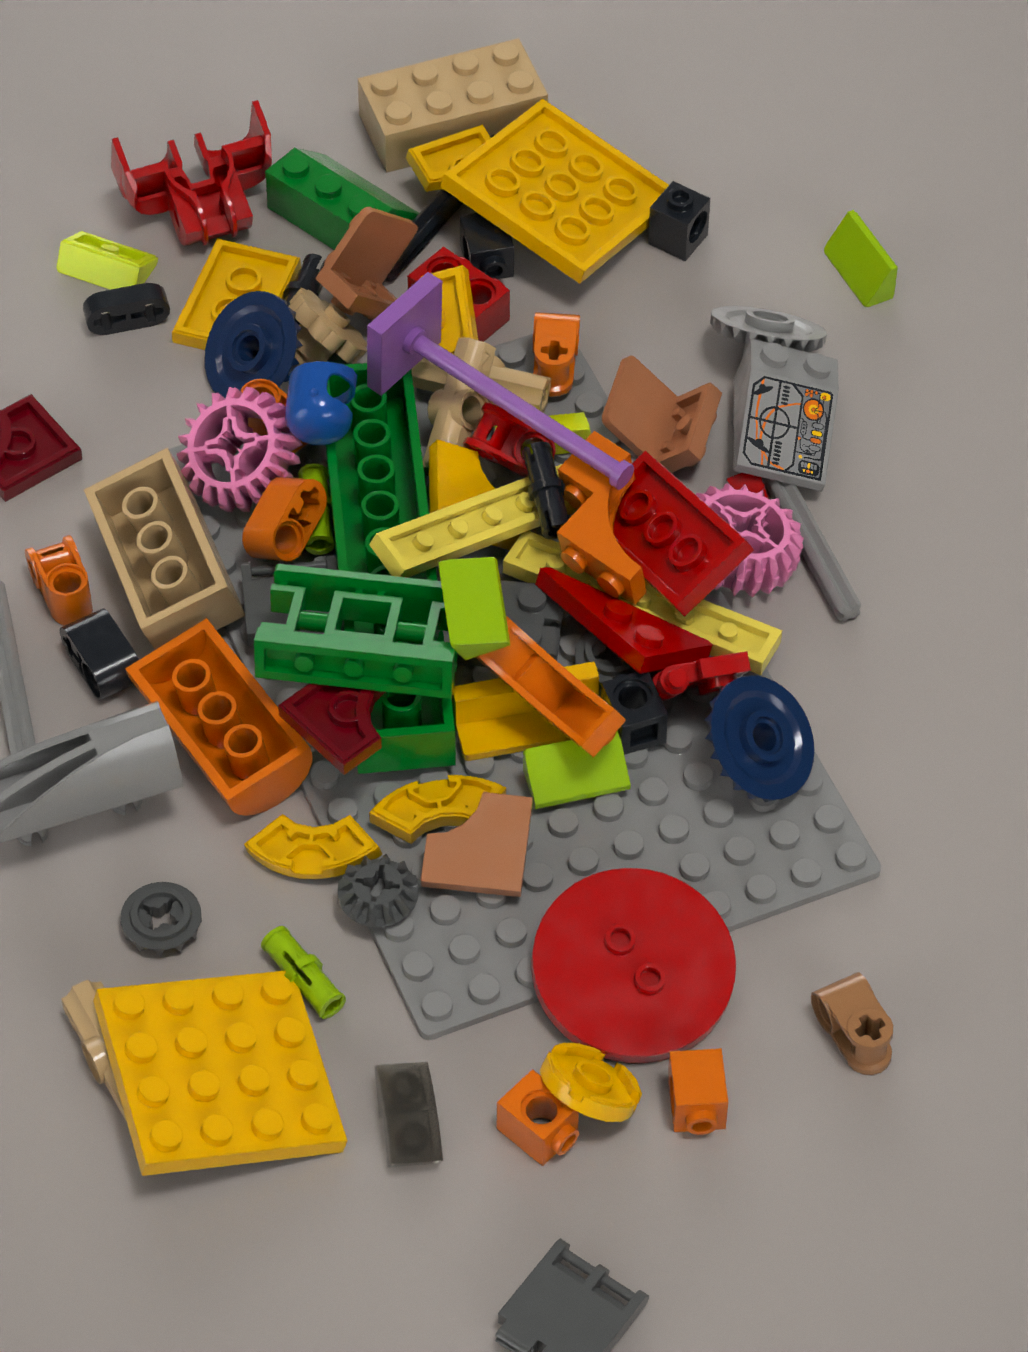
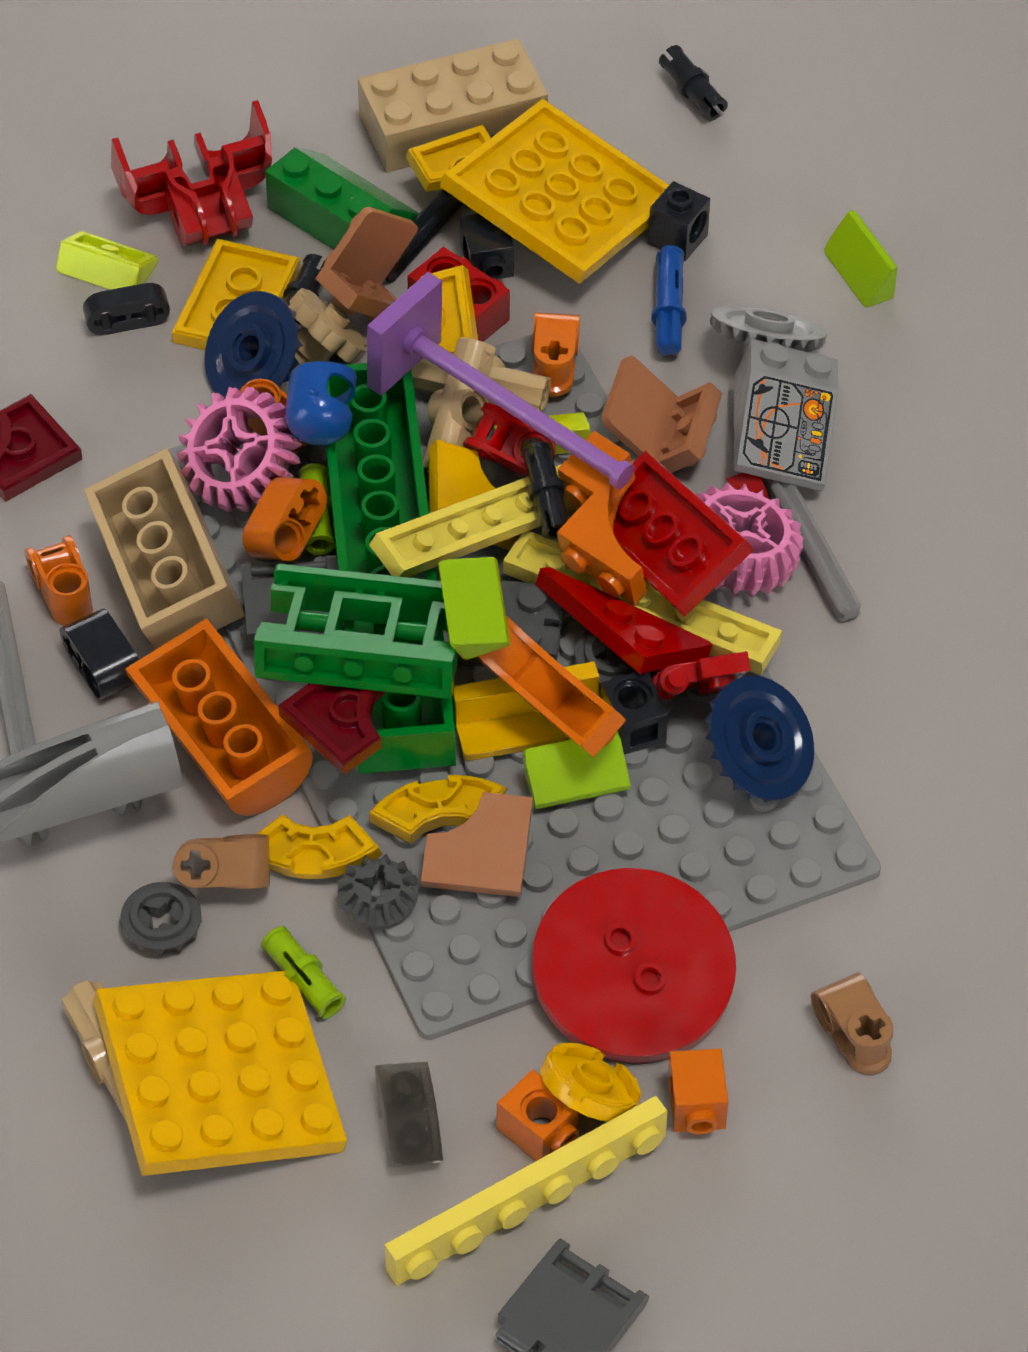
none -> medium nougat piece [173,834,270,889]
none -> light yellow plate [384,1096,668,1286]
none -> blue axle [651,245,687,356]
none -> black pin [659,45,728,121]

